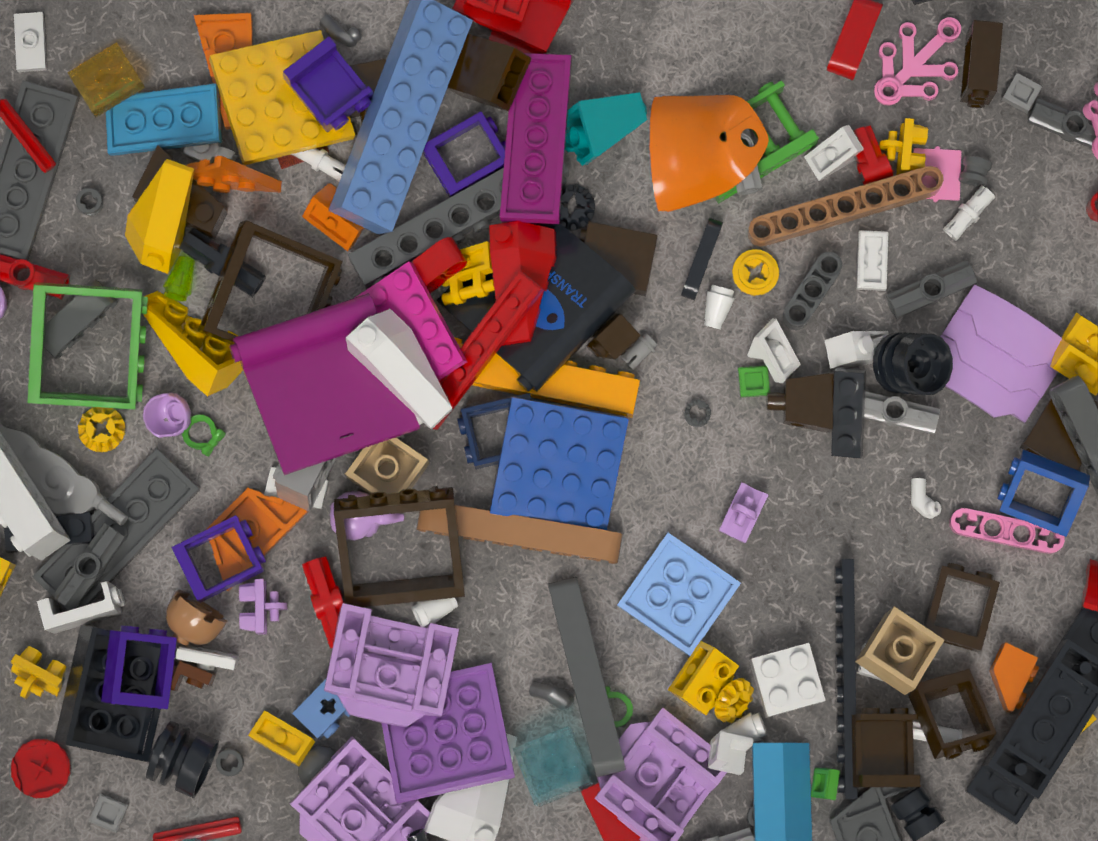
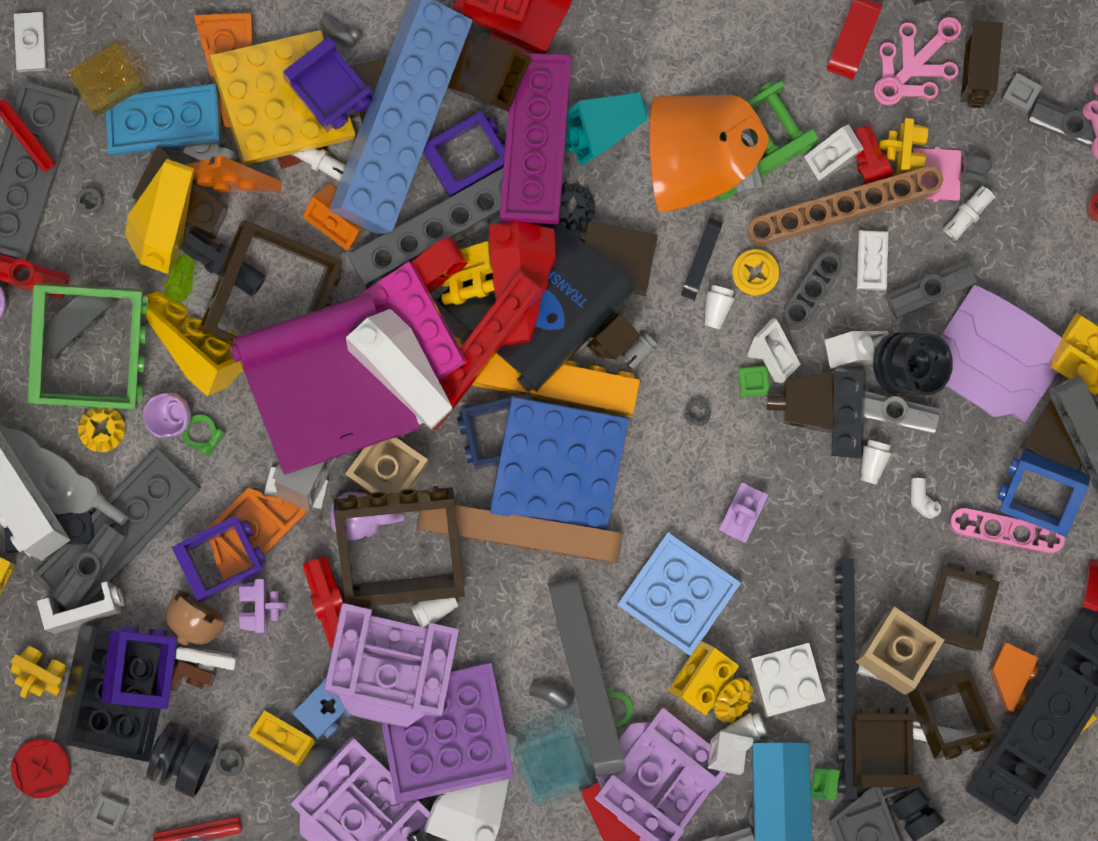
none -> white cone [860,439,892,484]

